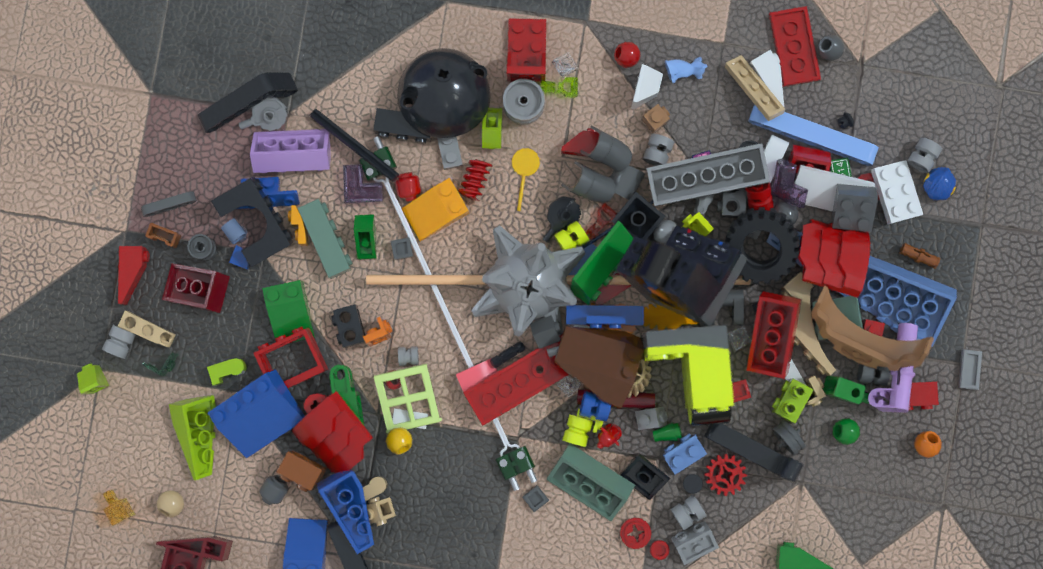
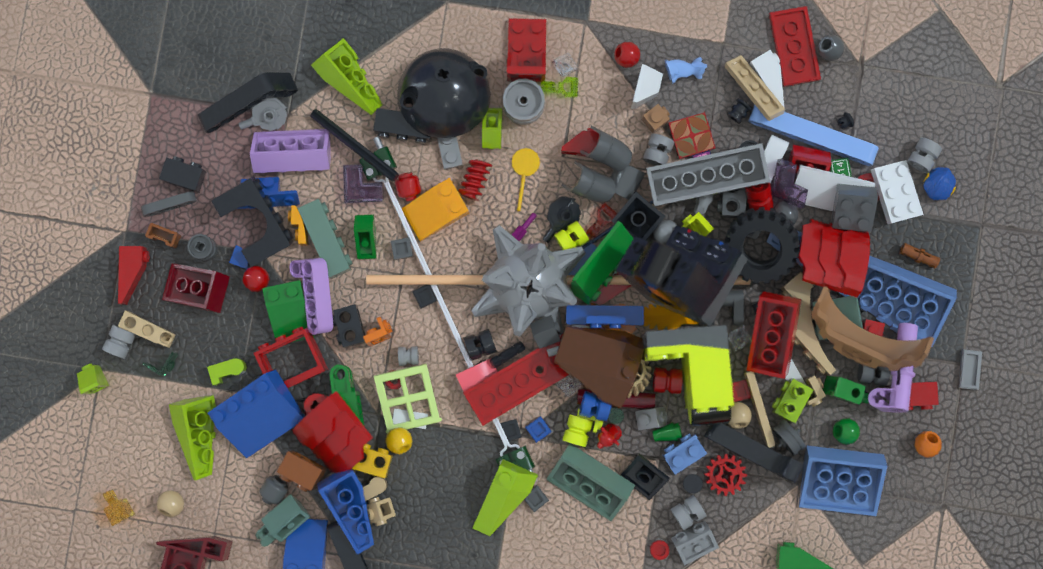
sand blue piece [221,218,248,244] -> none
red gear [620,518,651,549] -> none
none -> black brick [159,156,206,193]
none -> red piece [243,266,270,292]
none -> sand green brick [255,494,310,547]
none -> lavender beam [289,258,333,335]
none -> lime wedge [311,38,383,115]
none -> yellow brick [352,444,393,478]
none -> black tile [412,285,438,309]
none -> black wheel [463,329,497,361]
none -> lime wedge [472,459,538,536]
none -> black tile [500,419,522,441]
none -> magenta axle [512,213,537,241]
none -> blue tile [525,416,552,443]
none -> clear green piece [608,407,624,424]
none -> red wheel [653,367,683,394]
none -> tile [668,112,716,160]
none -> tan piece [725,402,752,429]
none -> black bush [727,98,752,124]
none -> tan tile [744,371,776,448]
none -> medium blue slope [799,446,887,516]

